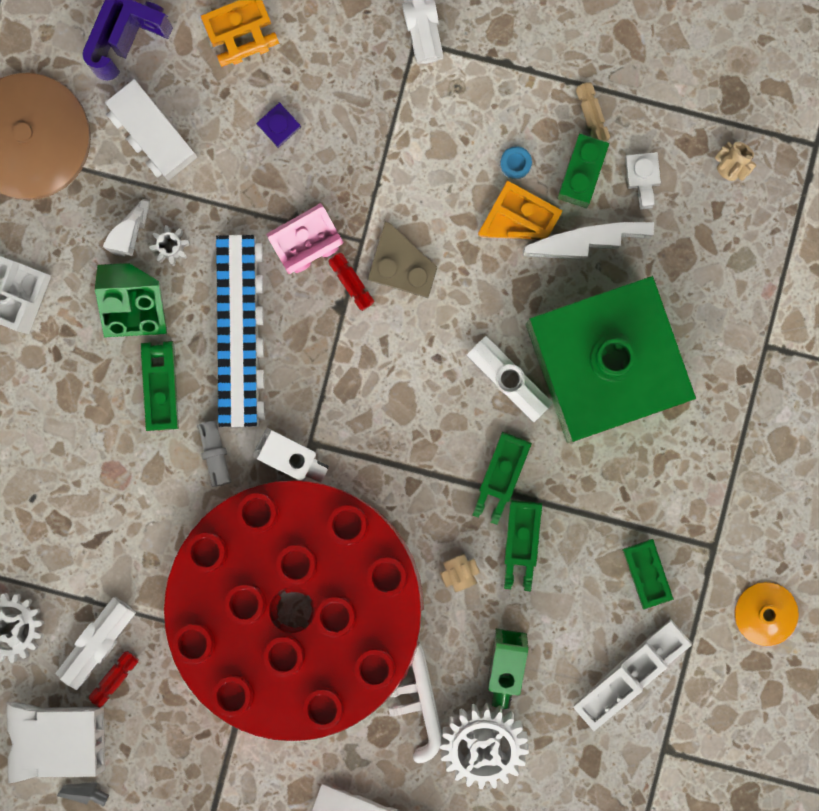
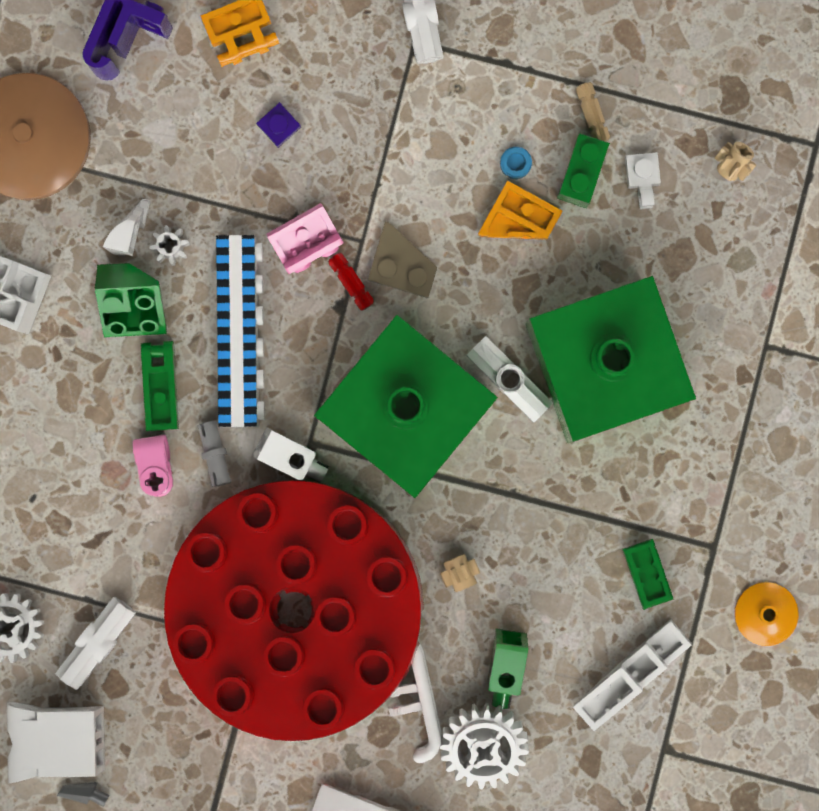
red axle [88,651,139,708] -> none
white brick [105,79,198,181] -> none
green hinge [472,432,532,525] -> none
green hinge [504,500,542,592] -> none
white slope [523,222,654,260] -> none
none -> bright pink piece [133,434,173,497]
none -> green brick [314,315,498,498]

